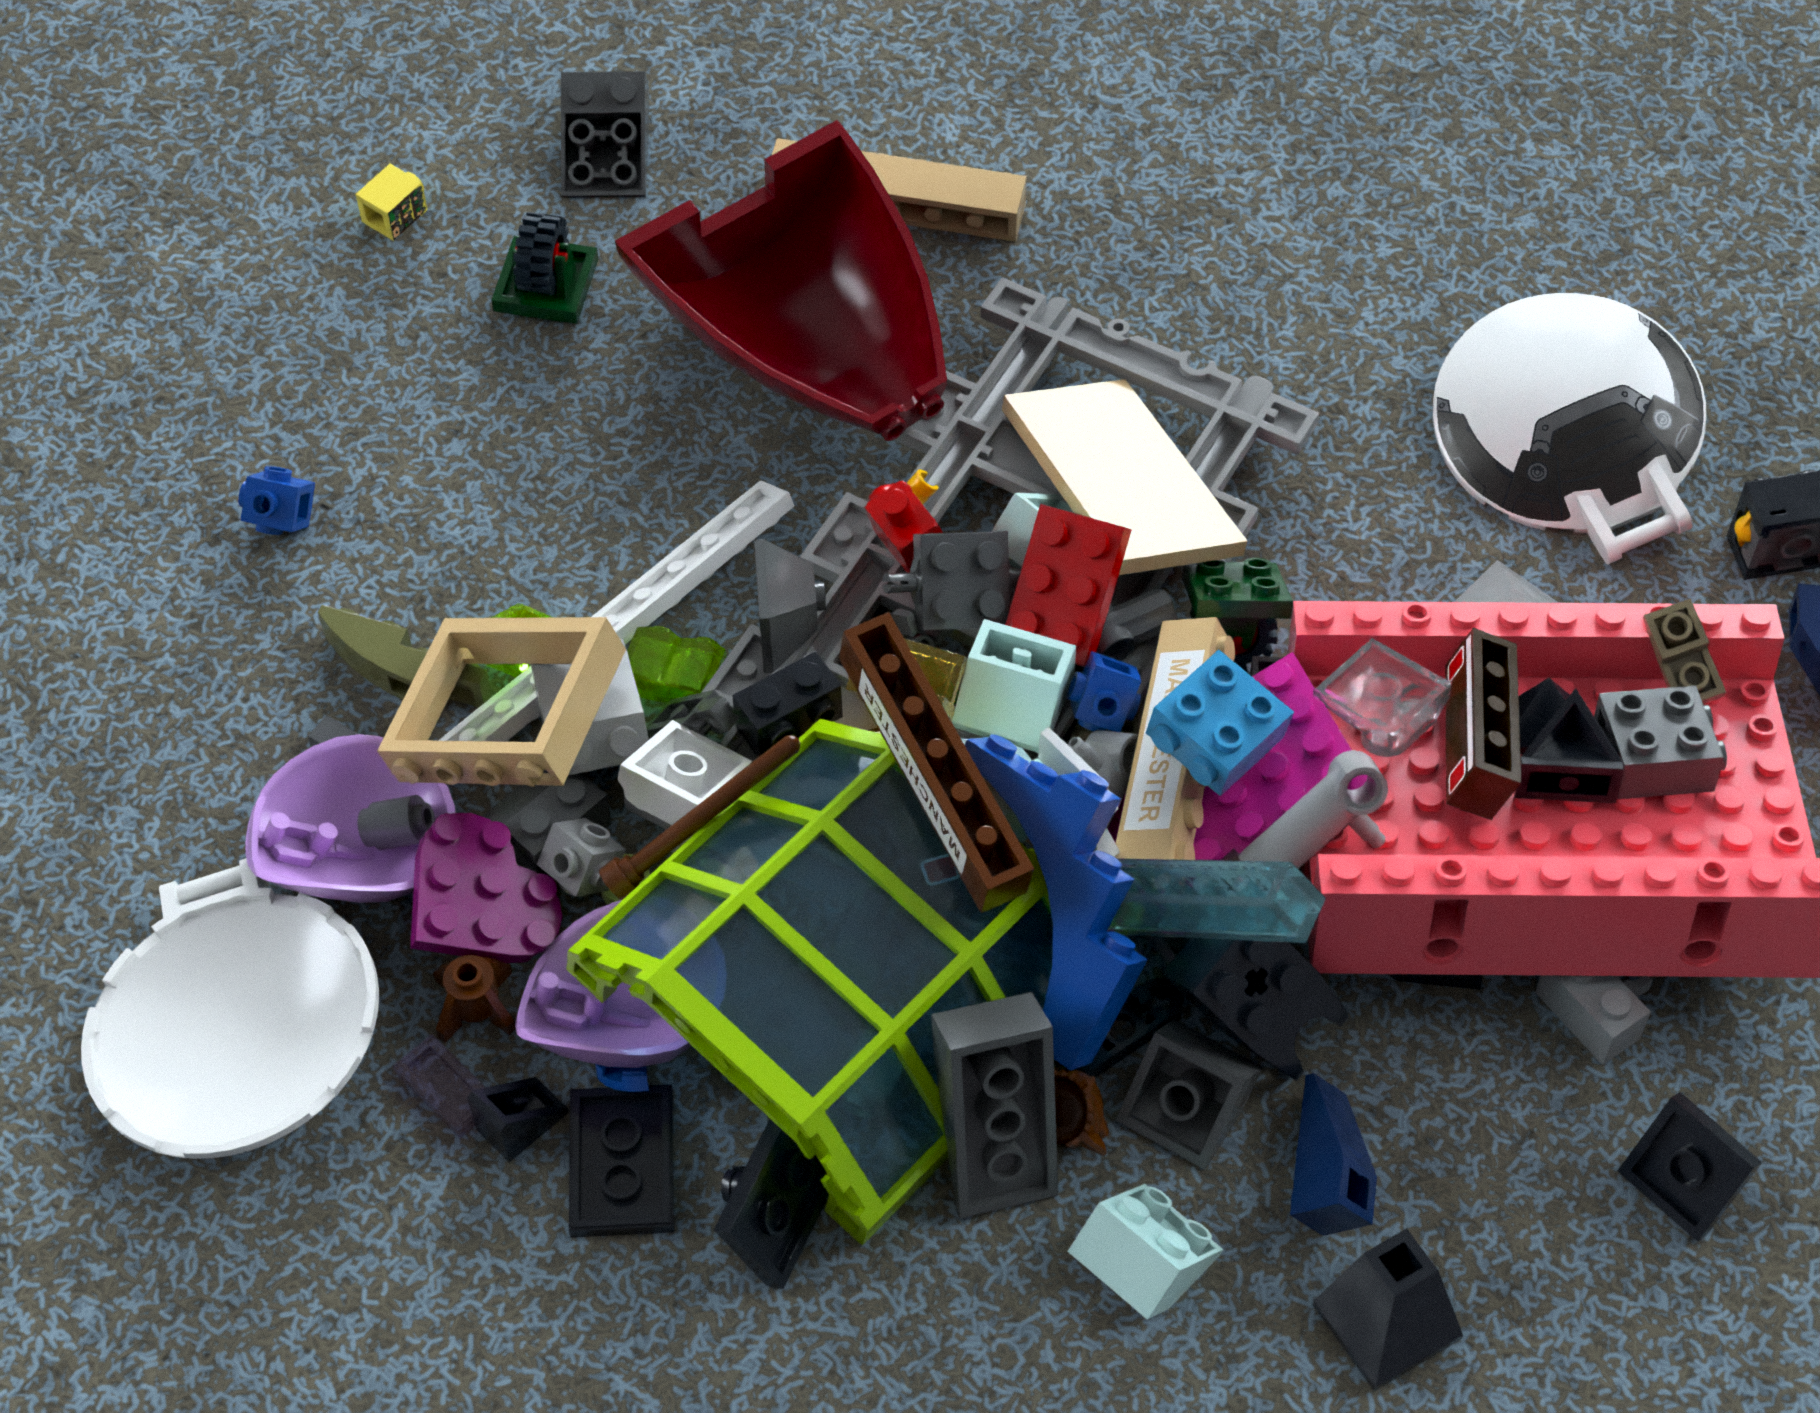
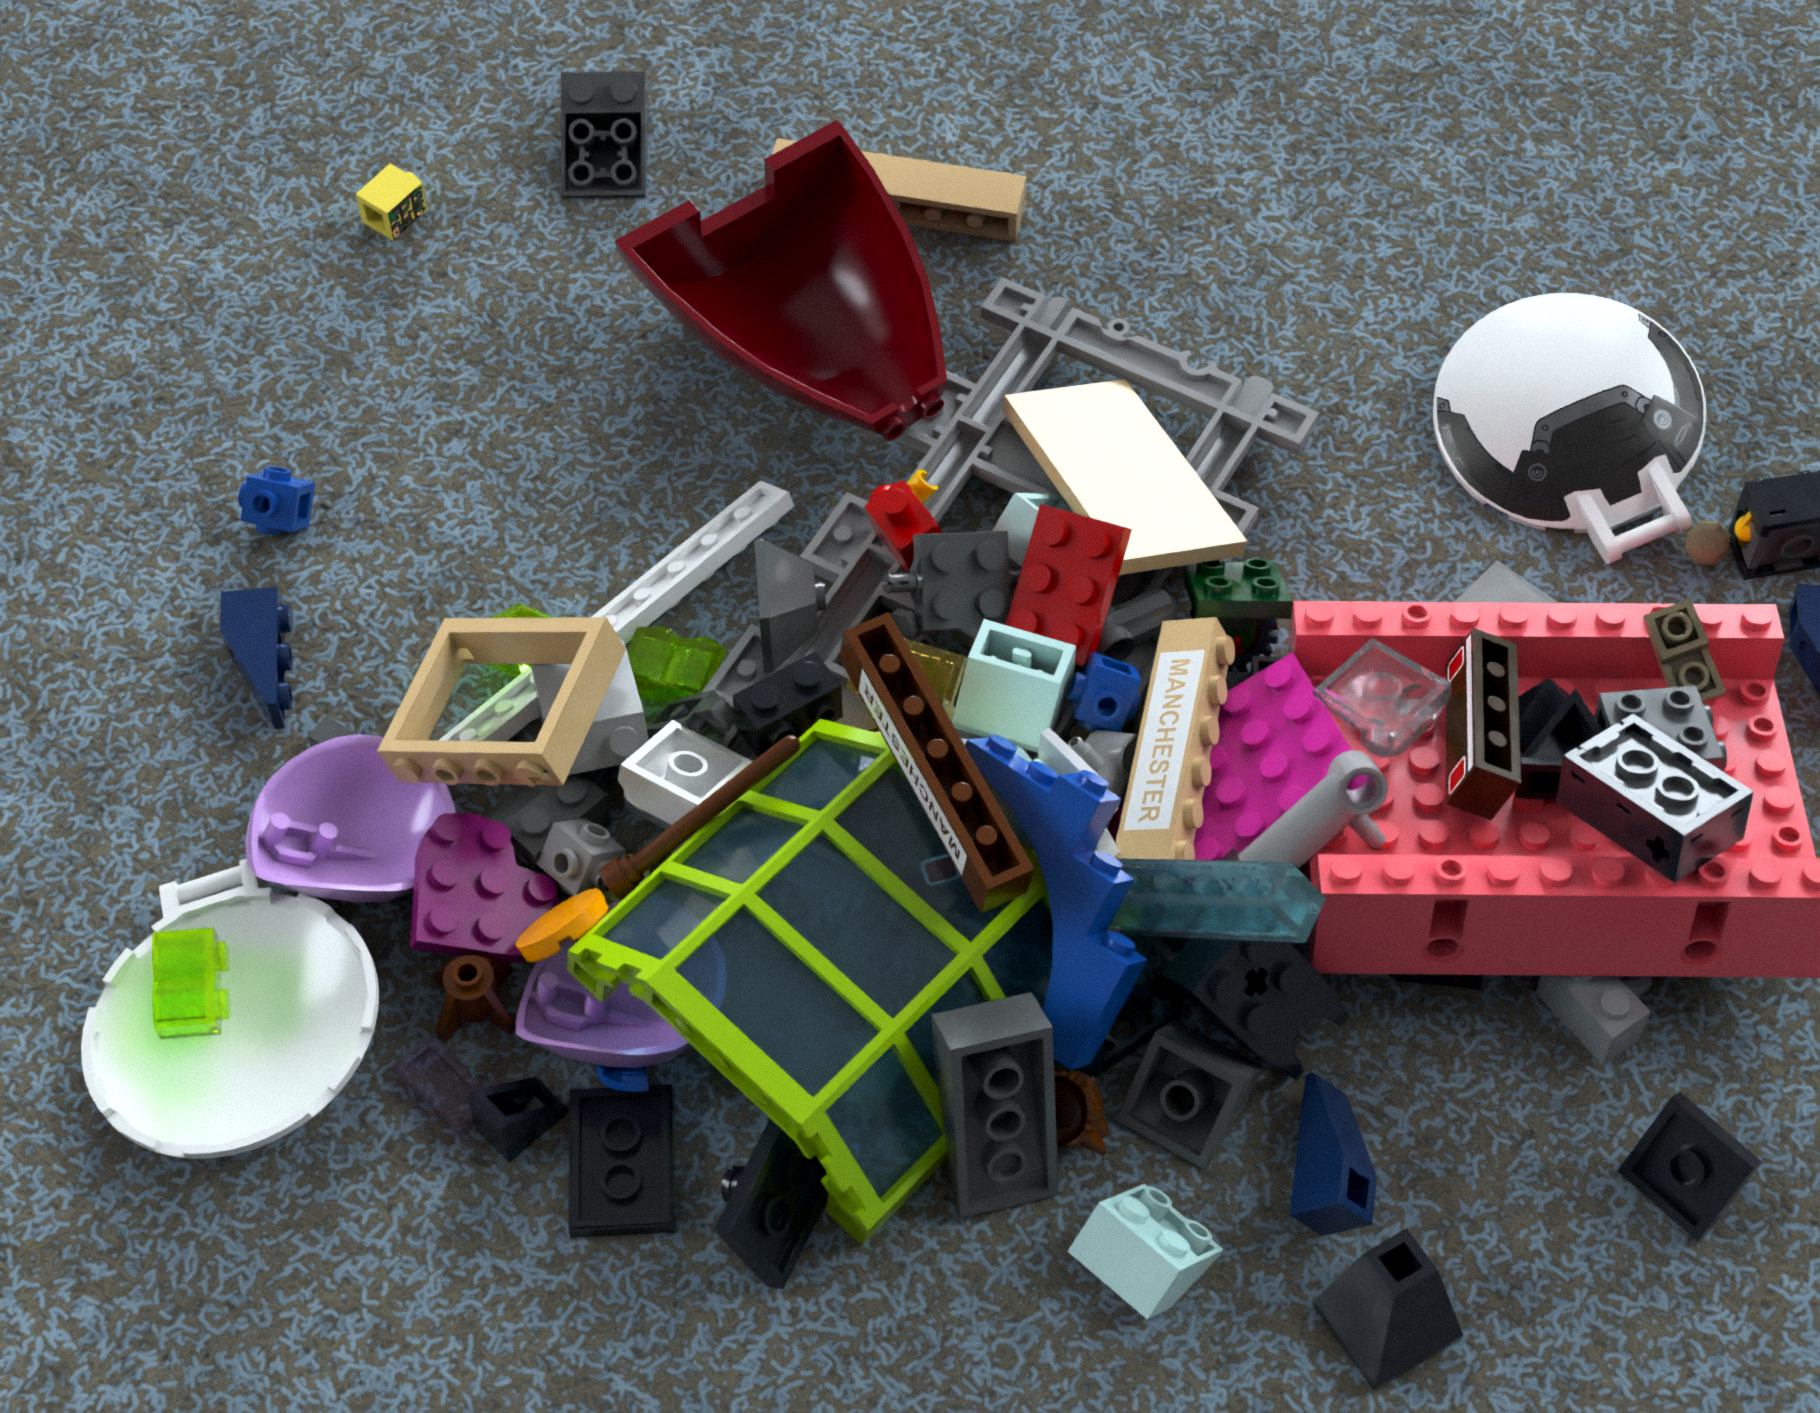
olive slope [318,605,492,708] -> none
dark grey brick [357,795,435,850] -> none
plate [491,212,599,324] -> none
dark azure brick [1146,650,1294,796] -> none
none -> clear neon green brick [152,927,231,1039]
none -> dark blue slope [220,587,293,729]
none -> light orange tile [515,888,609,962]
none -> piece [1556,714,1754,883]
none -> dark tan tile [1685,520,1731,566]

